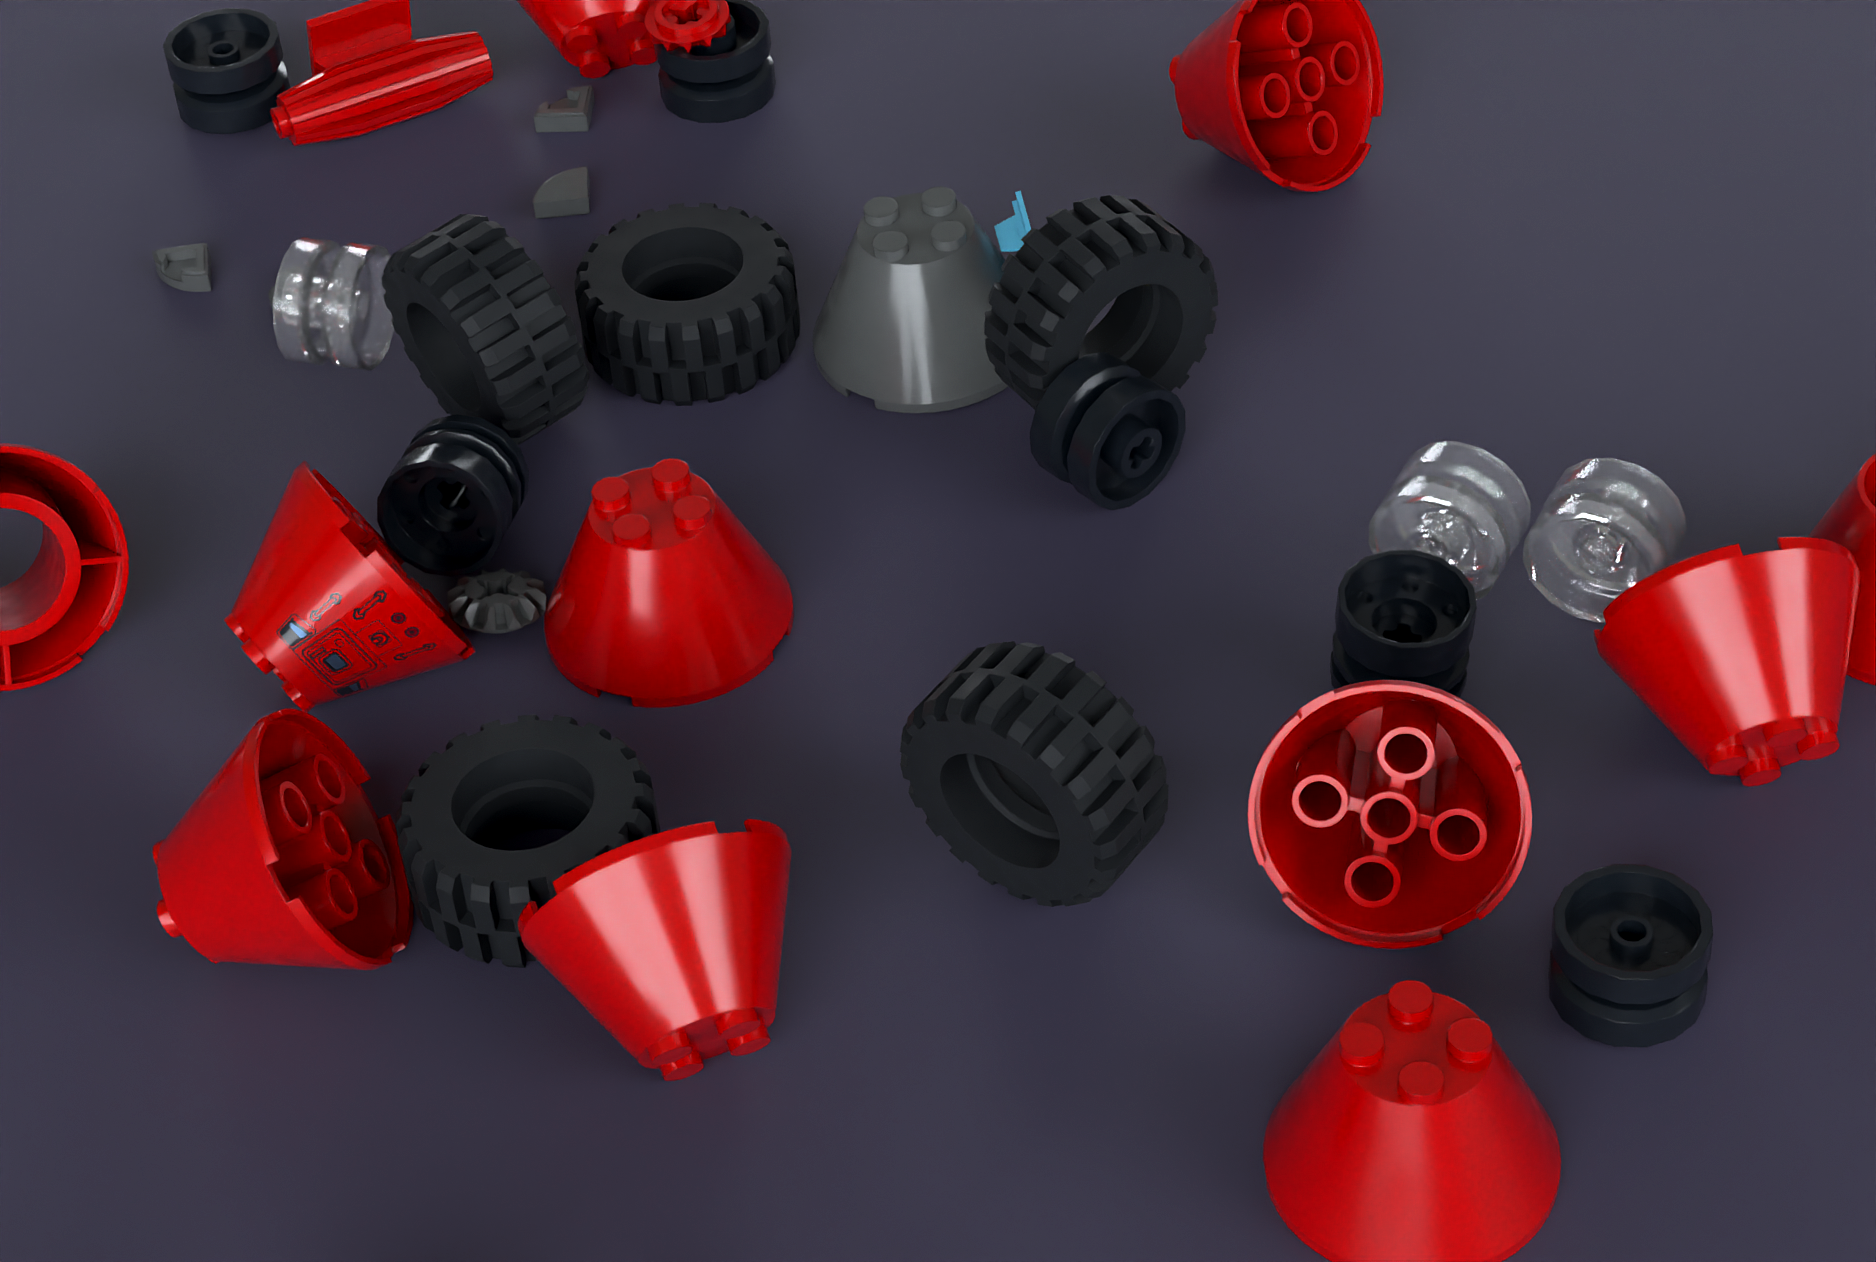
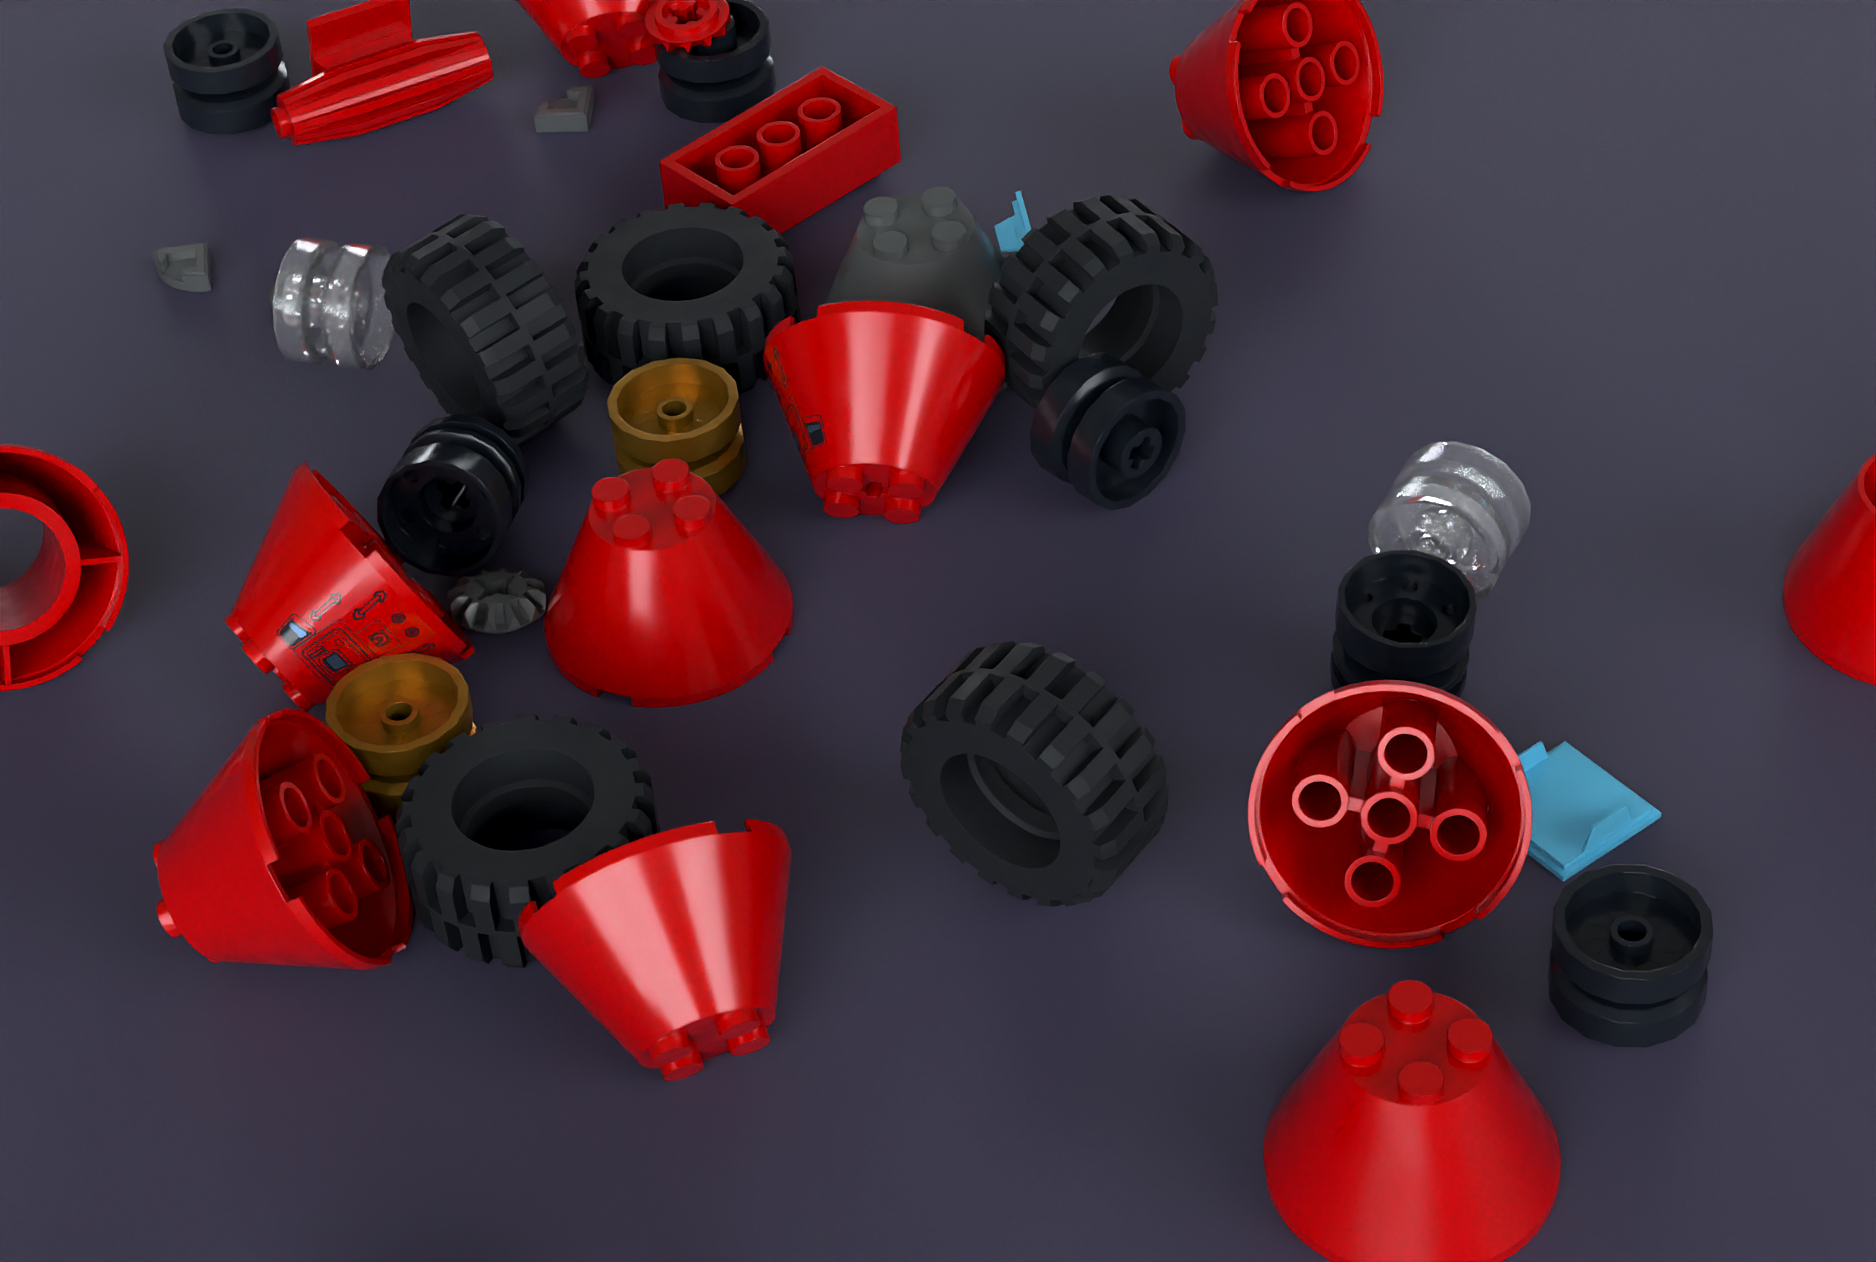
dark grey tile [533,166,590,219] -> none
clear wheel [1523,458,1687,623] -> none
red cone [1593,537,1861,787] -> none
none -> pearl gold wheel [325,653,478,819]
none -> pearl gold wheel [607,357,747,495]
none -> red brick [659,66,901,234]
none -> red cone [763,301,1006,524]
none -> medium azure piece [1517,741,1661,882]

